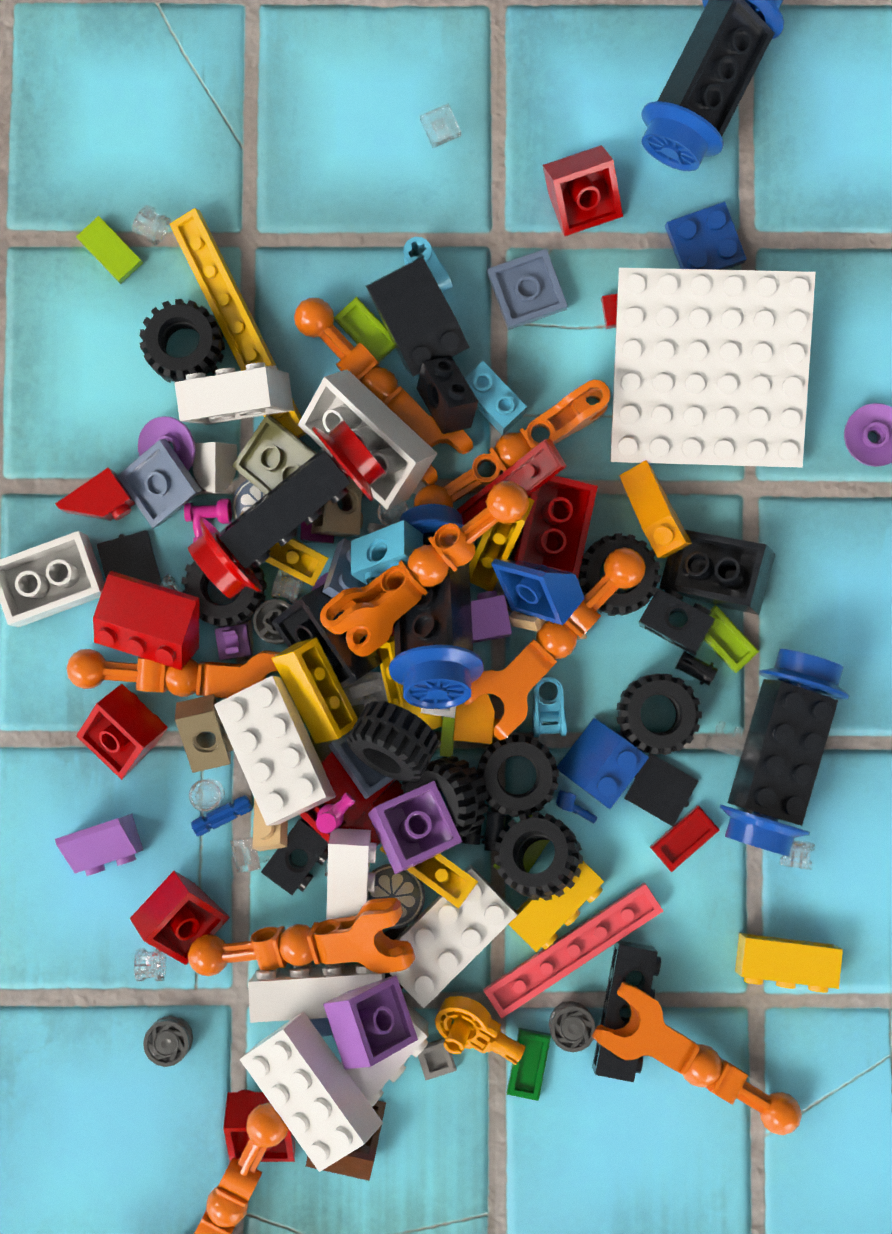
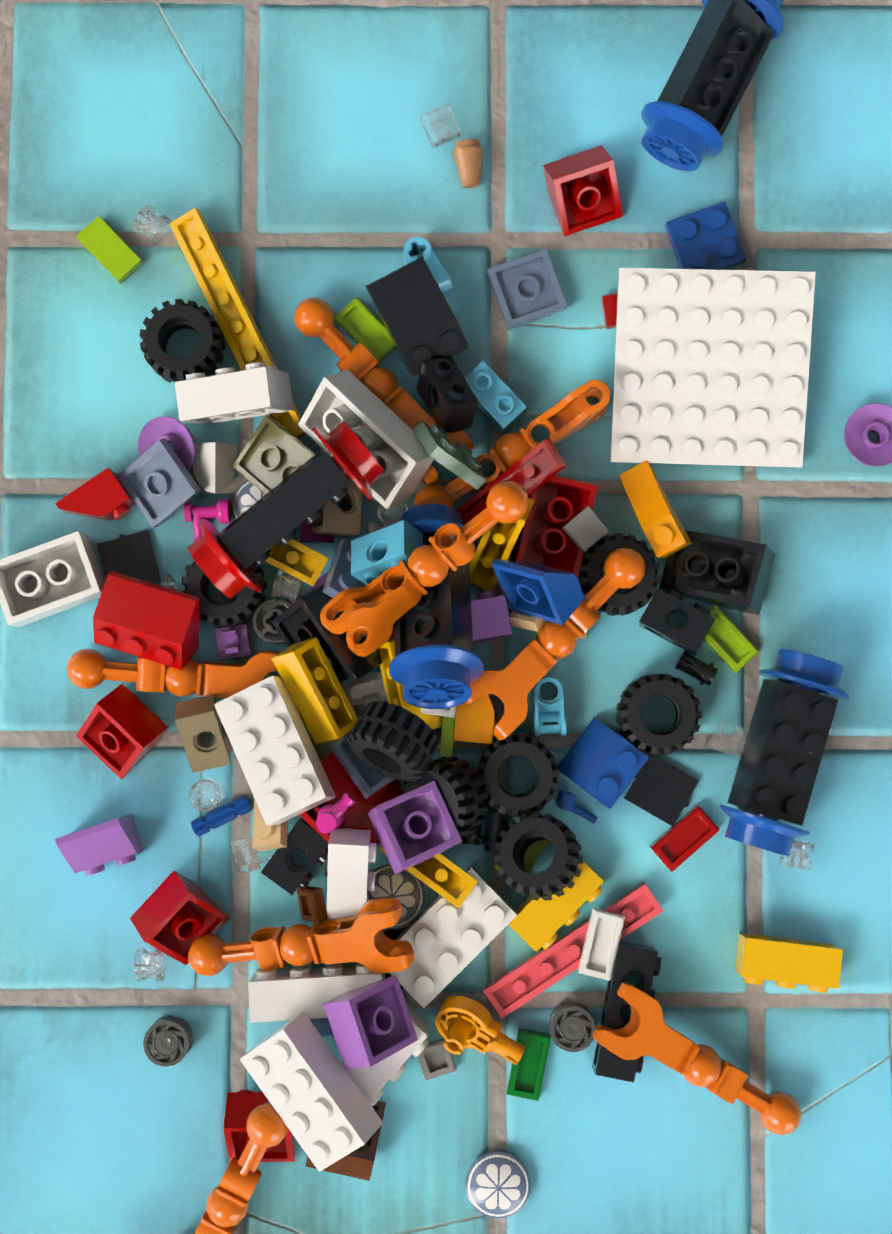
none -> reddish brown tile [297,885,328,923]
none -> sand green plate [414,420,486,490]
none -> medium nougat cone [452,139,483,188]
none -> dish [465,1149,531,1219]
none -> light grey tile [562,506,608,552]
none -> white tile [577,907,625,981]

